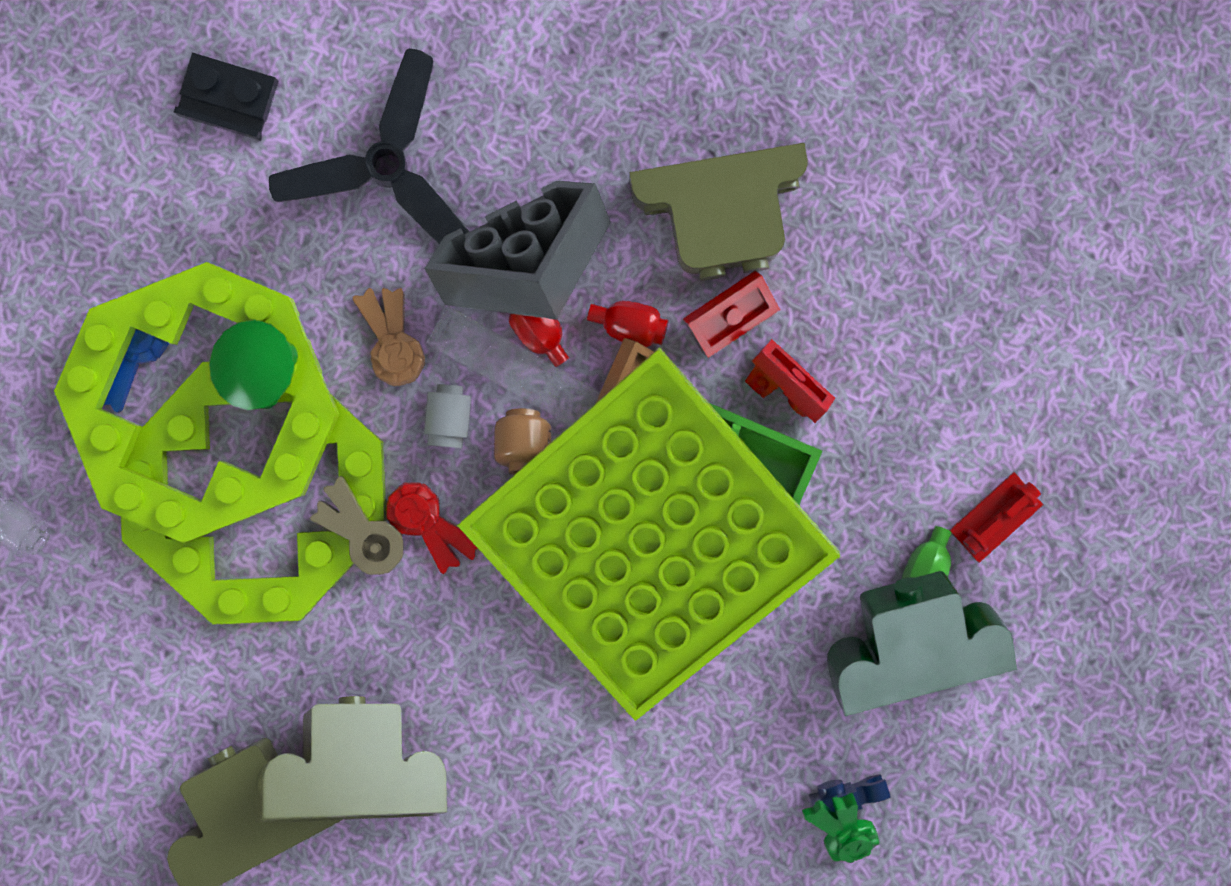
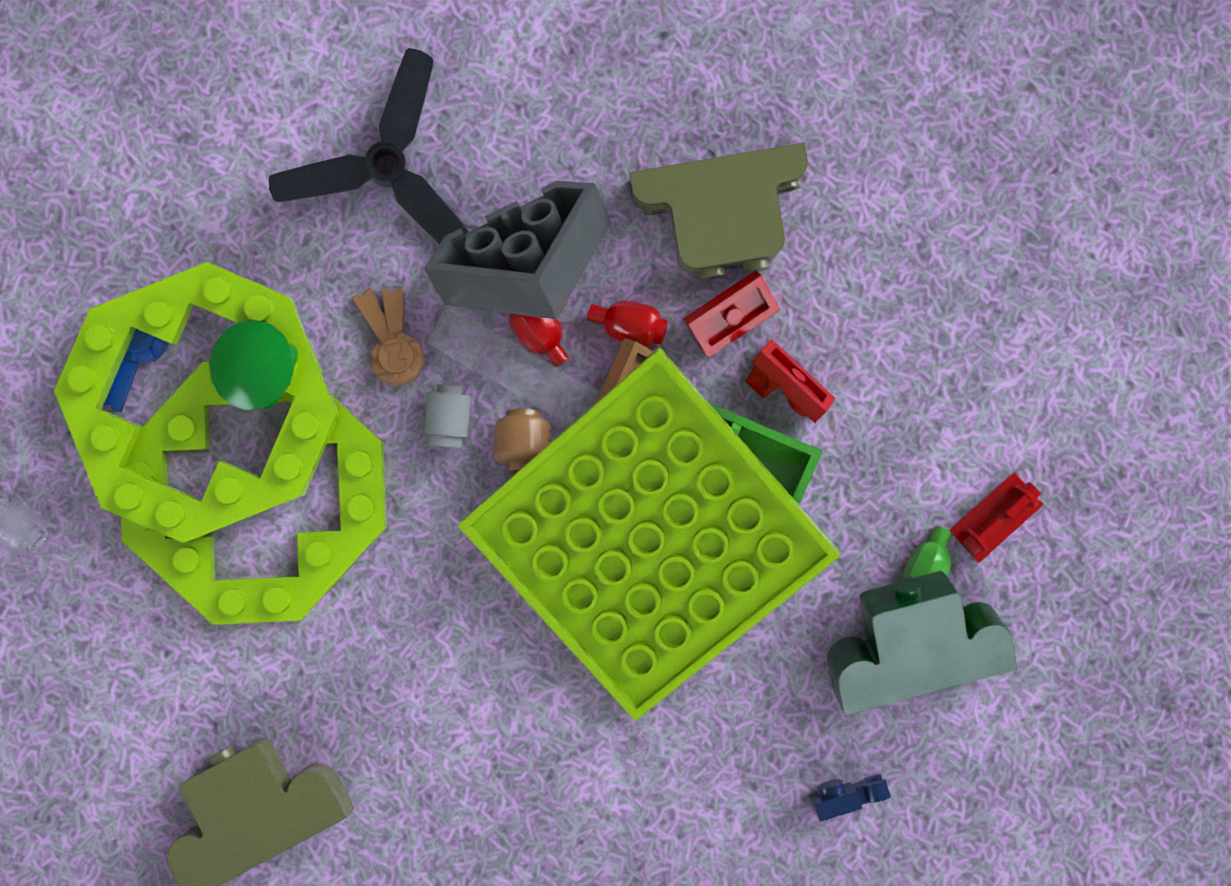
black plate [174,52,279,141] -> none
brick [255,696,447,823] -> none
dark tan piece [310,476,404,575] -> none
red piece [386,482,478,574] -> none
green piece [802,793,880,863] -> none

